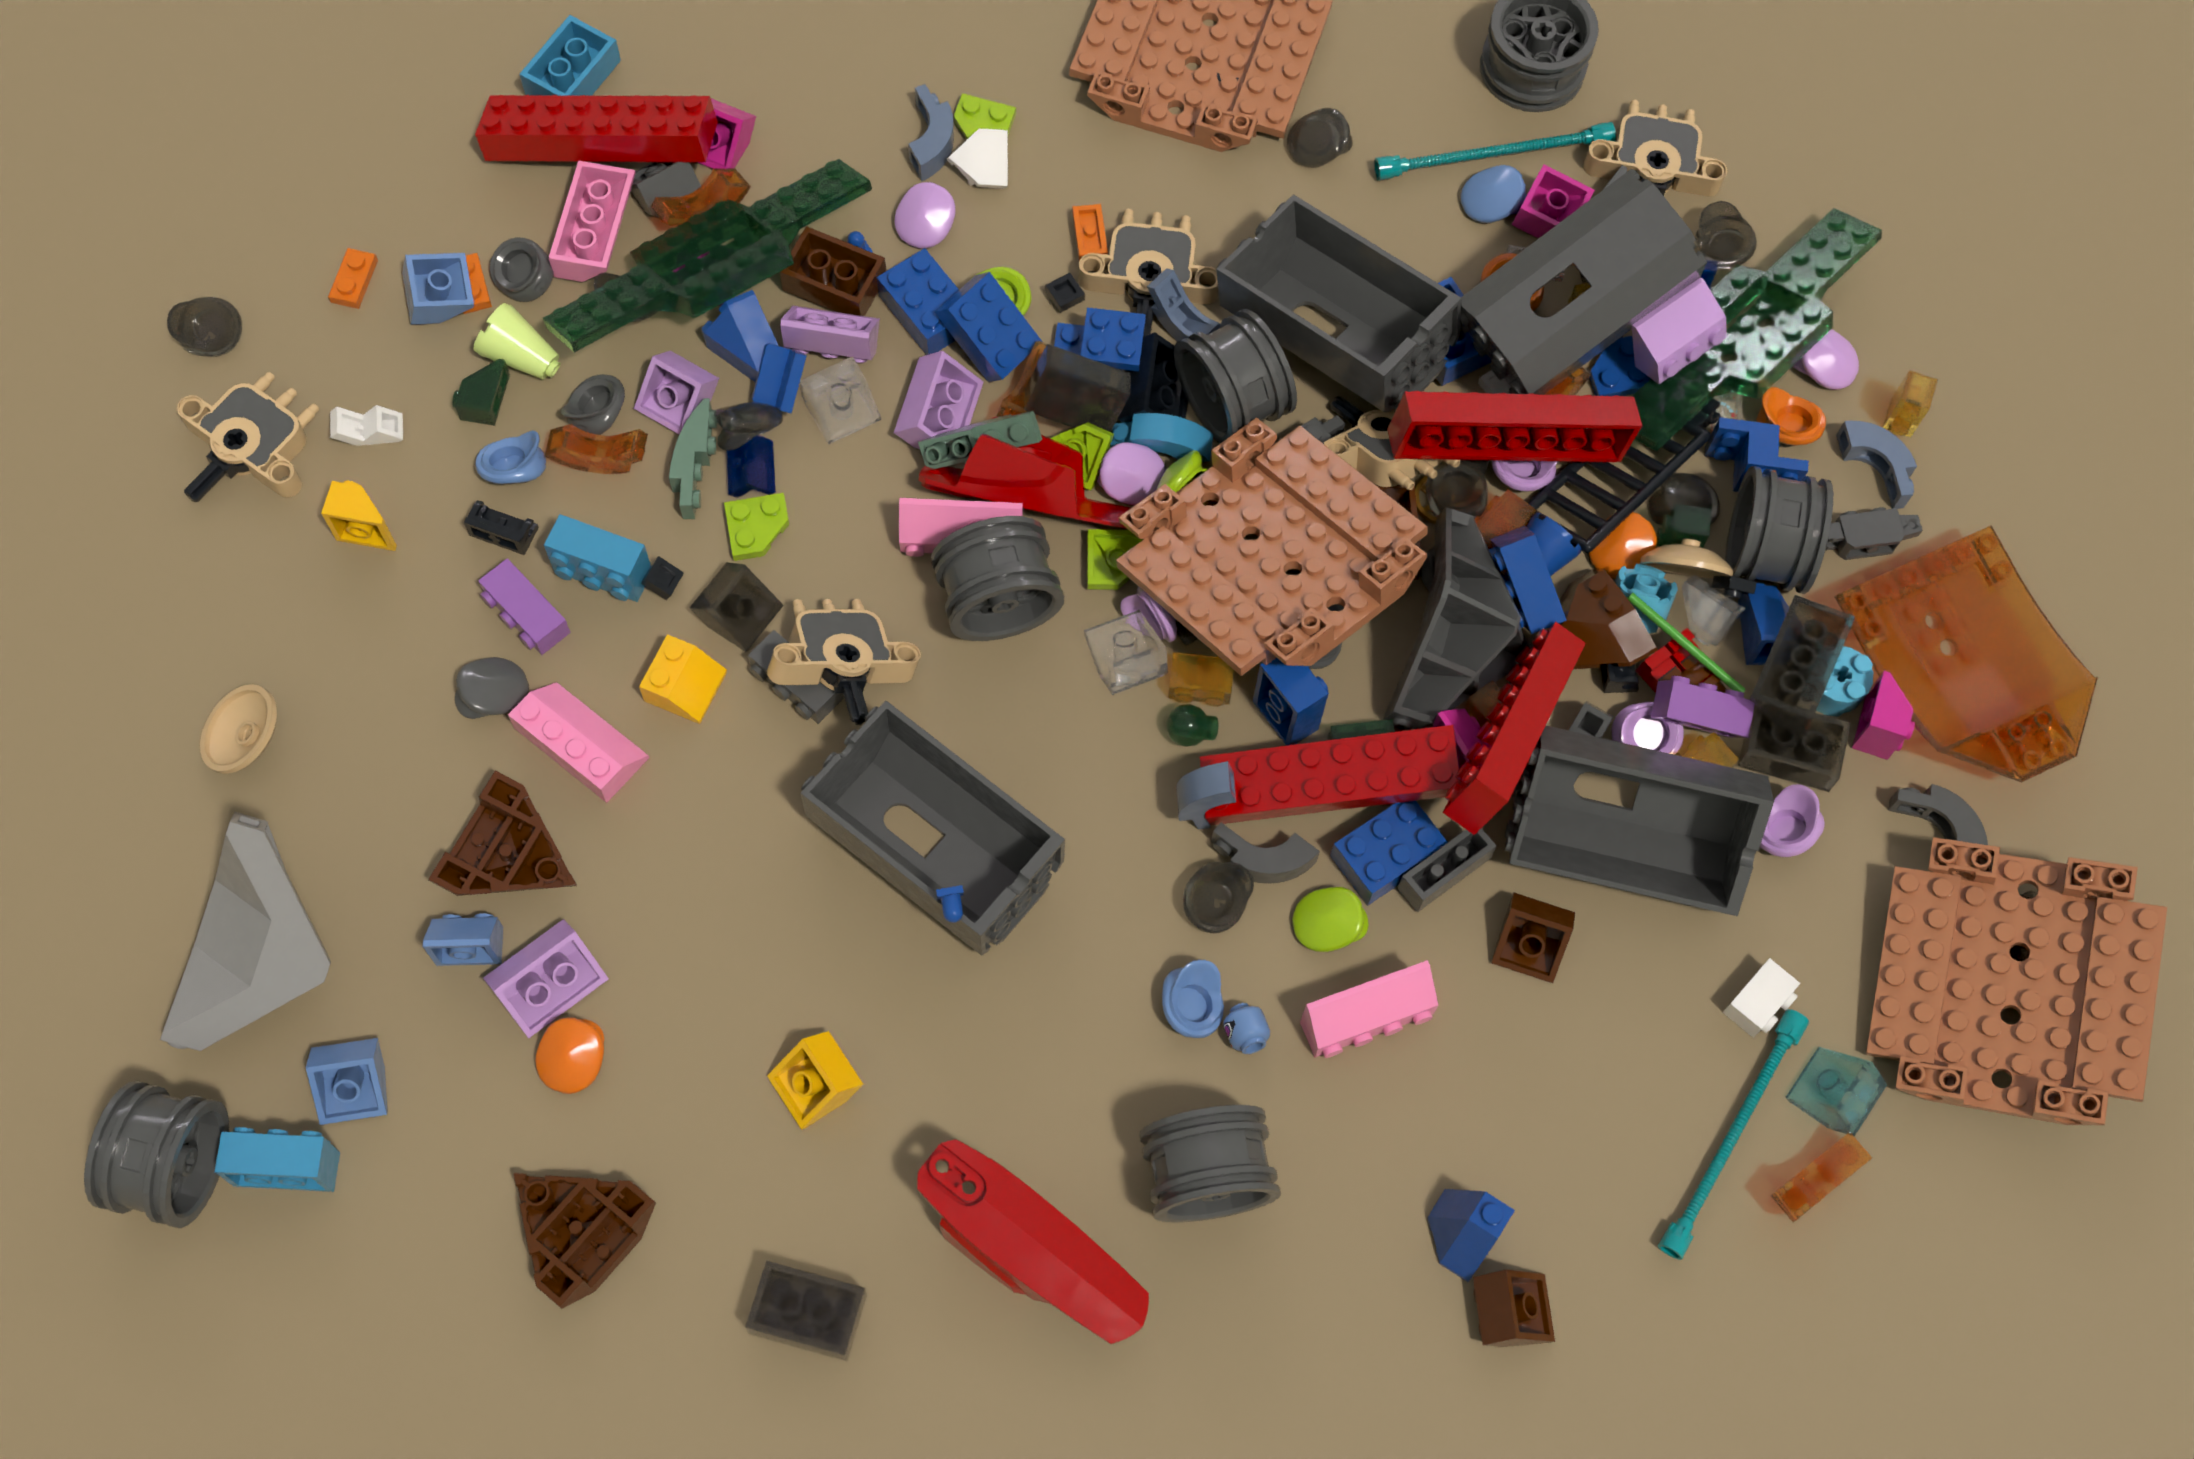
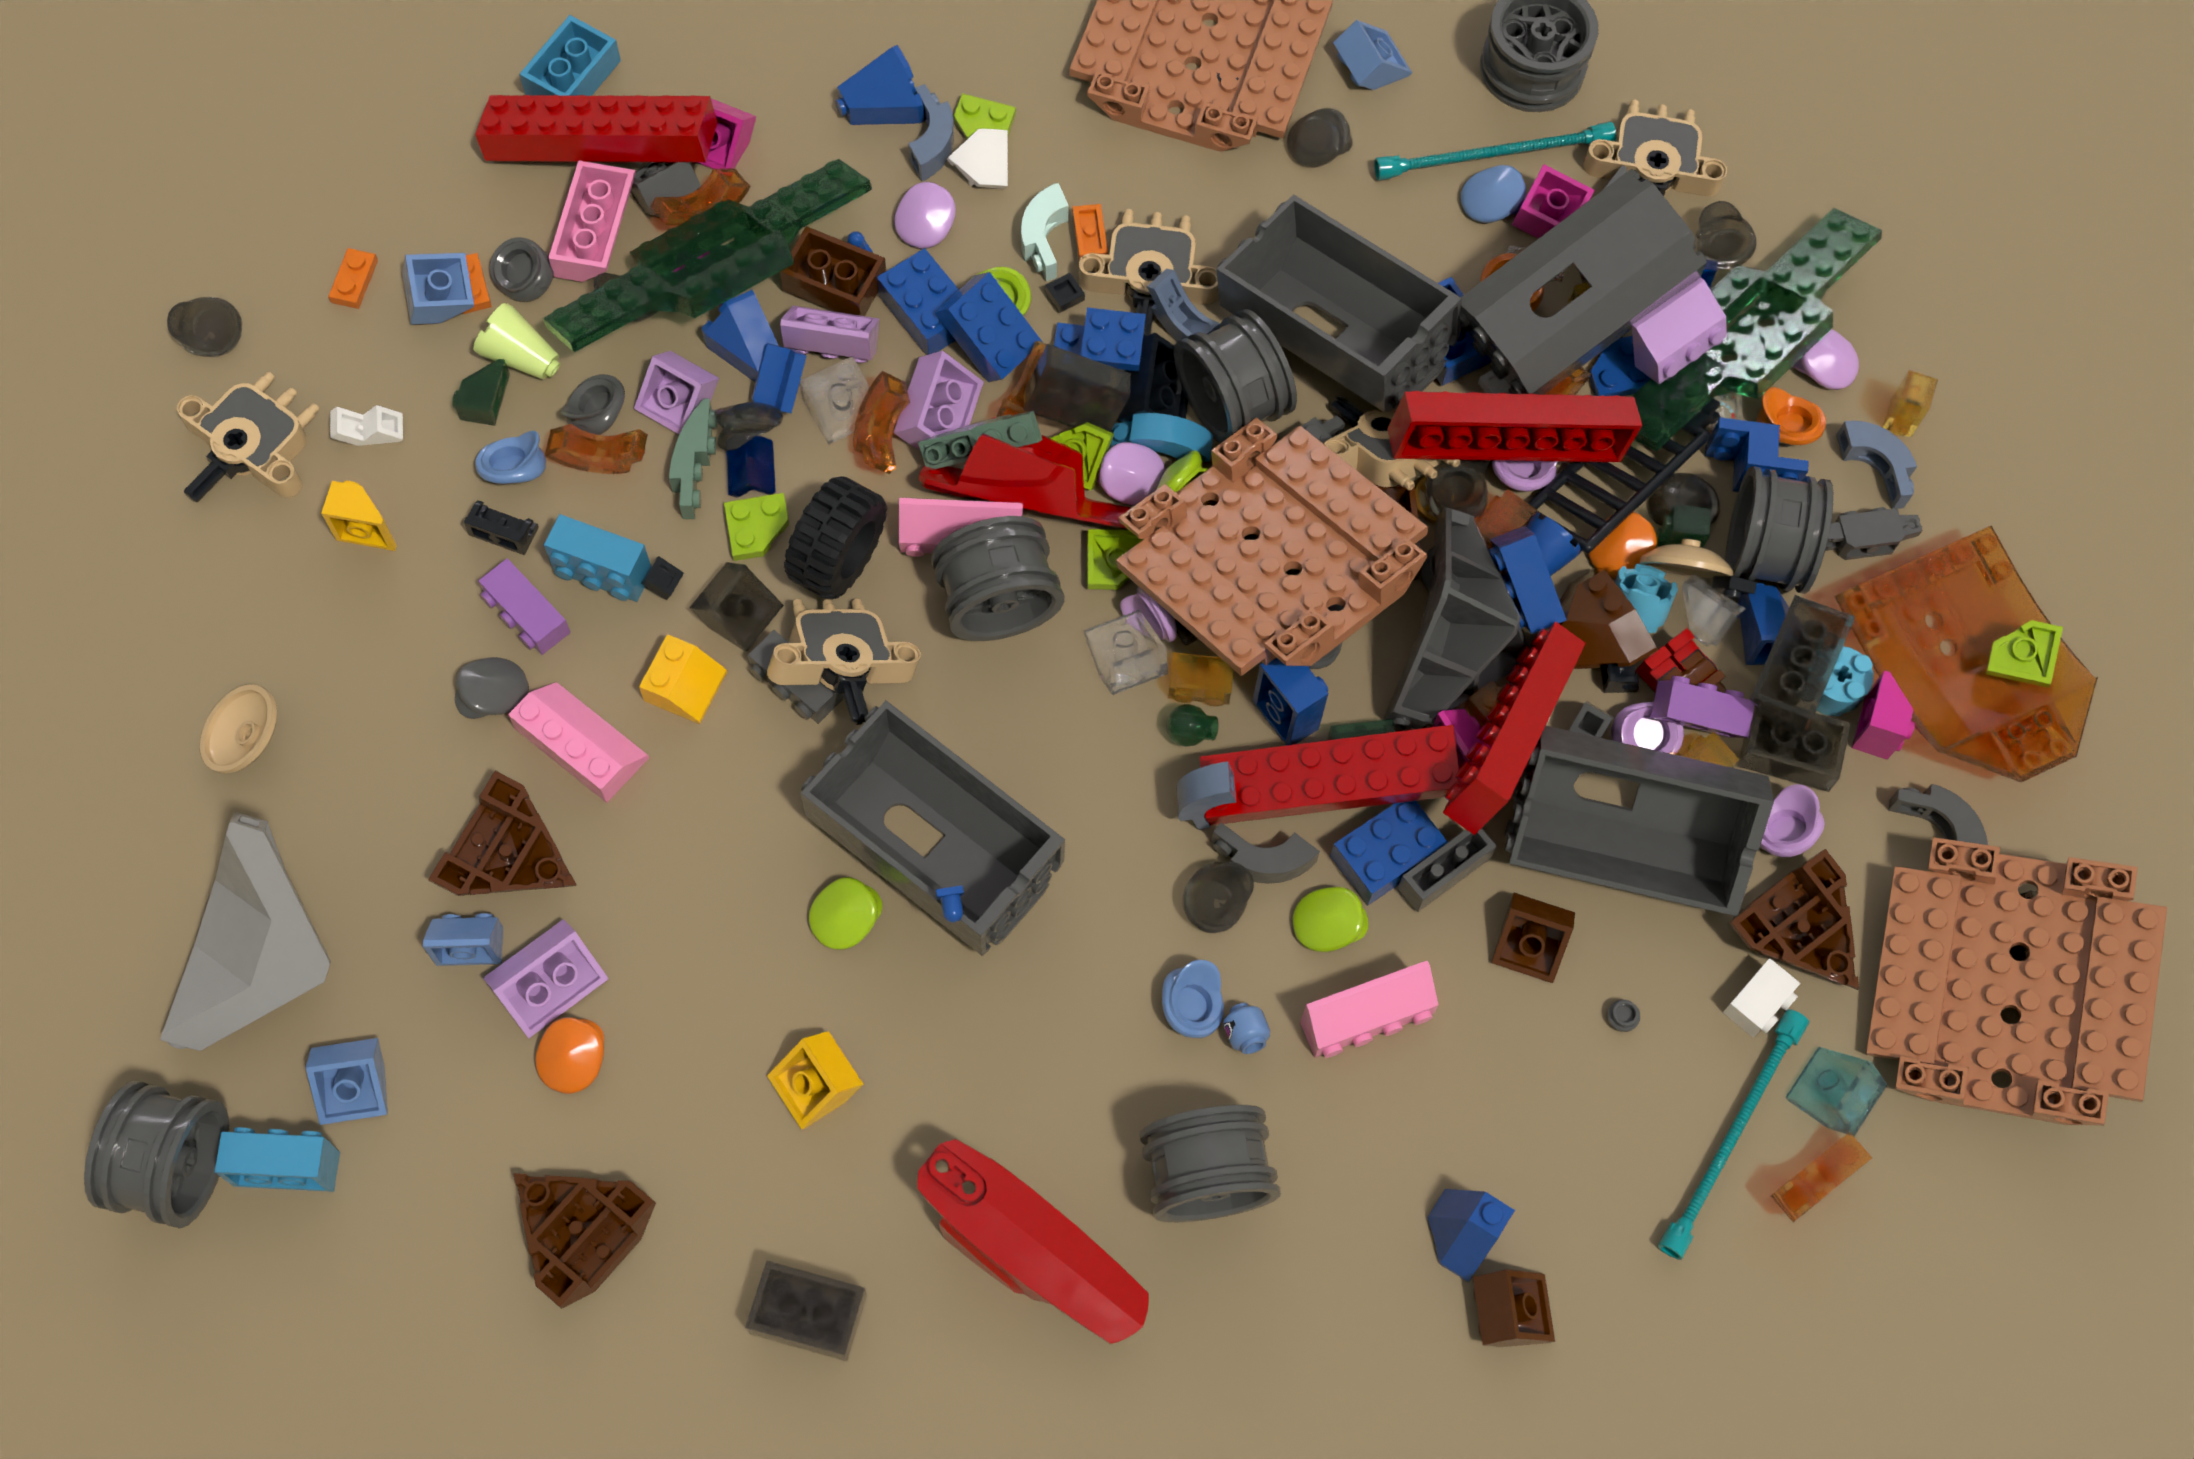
bright green axle [1627,592,1746,693] -> none
none -> black tyre [784,476,887,600]
none -> lime piece [809,877,883,950]
none -> blue slope [835,45,924,125]
none -> clear orange arch [853,371,910,474]
none -> light aqua arch [1021,183,1069,281]
none -> medium blue slope [1333,20,1412,90]
none -> dark grey plate [1607,1000,1640,1032]
none -> reddish brown wedge [1729,849,1859,990]
none -> lime plate [1985,620,2063,688]

